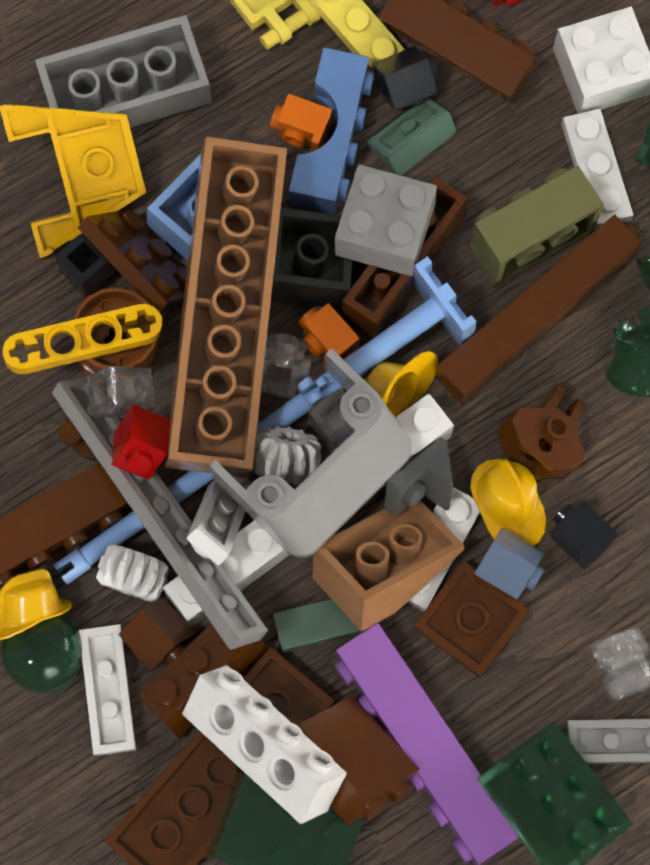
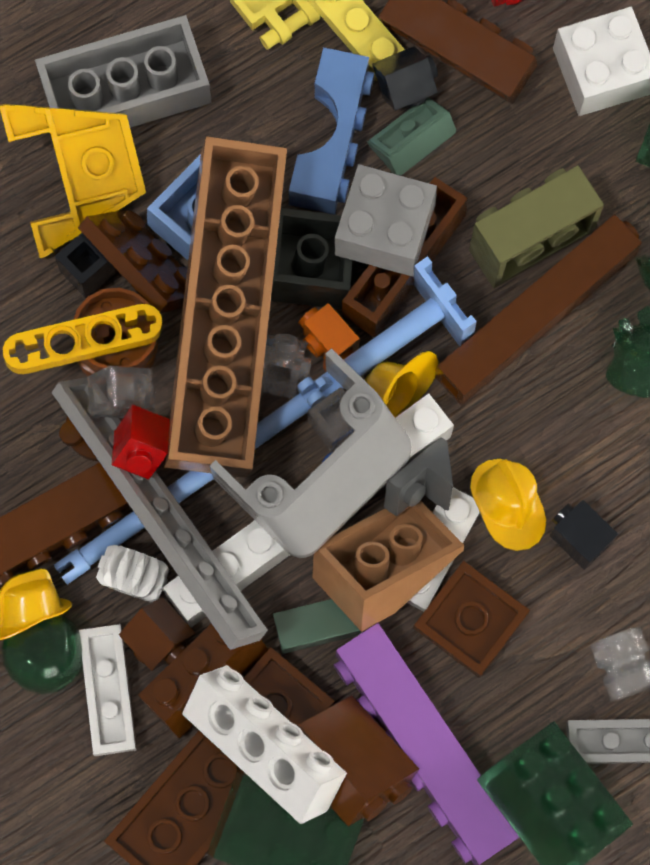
white plate [186,480,245,566] -> none
white gear [253,426,322,486] -> none
orange brick [270,93,333,152] -> none
sand blue brick [474,528,544,599] -> none
reddish brown hinge [496,383,586,480] -> none
white plate [561,109,634,230] -> none

